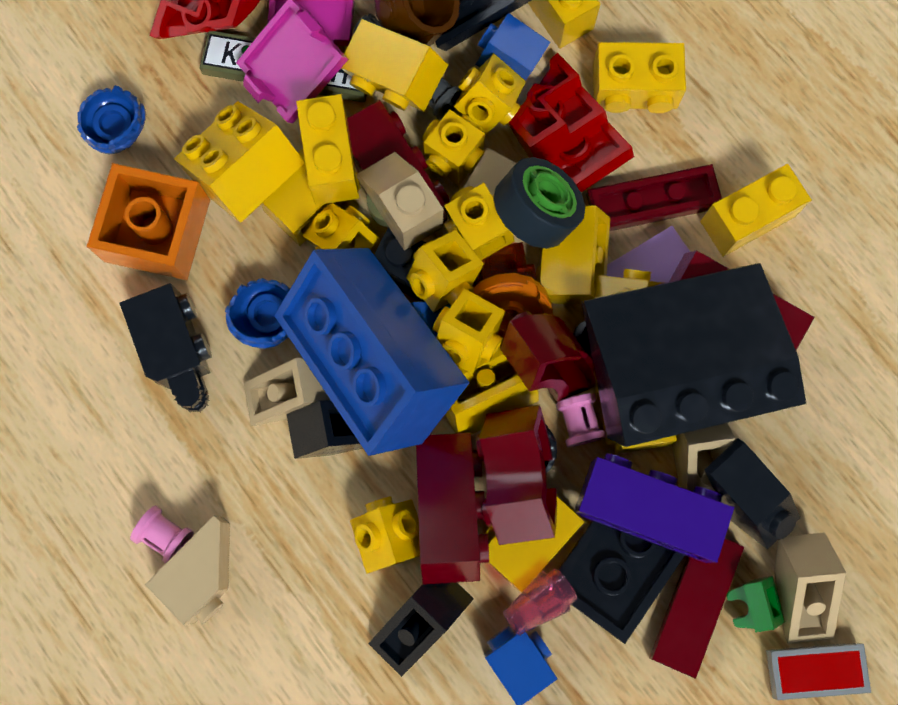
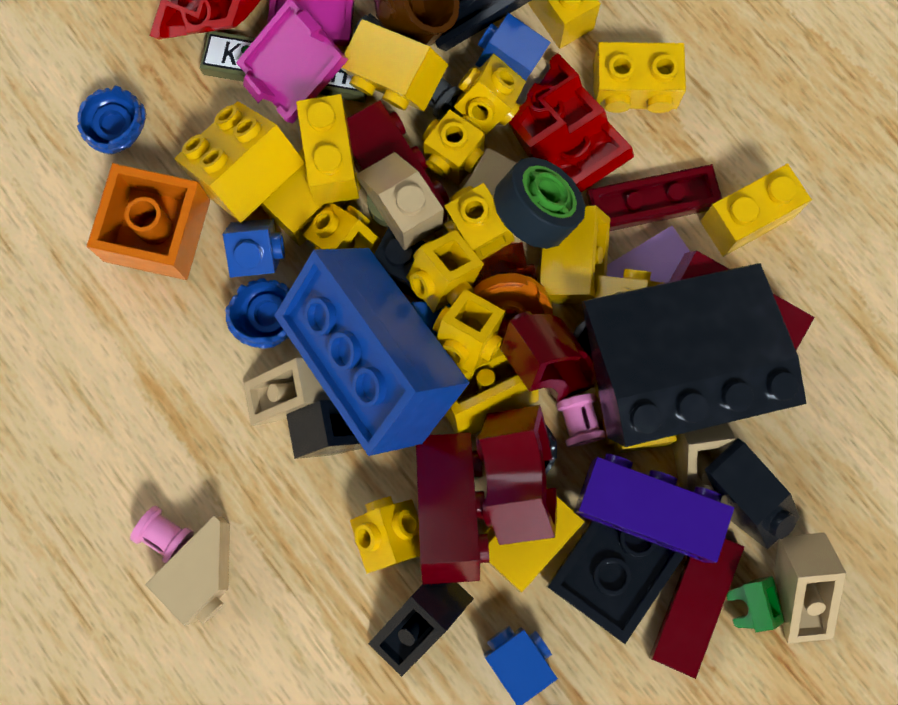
black hinge [120,283,212,413] -> none
clear pink cone [503,568,577,636] -> none
red tile [766,643,871,700] -> none
none -> blue brick [223,218,285,278]

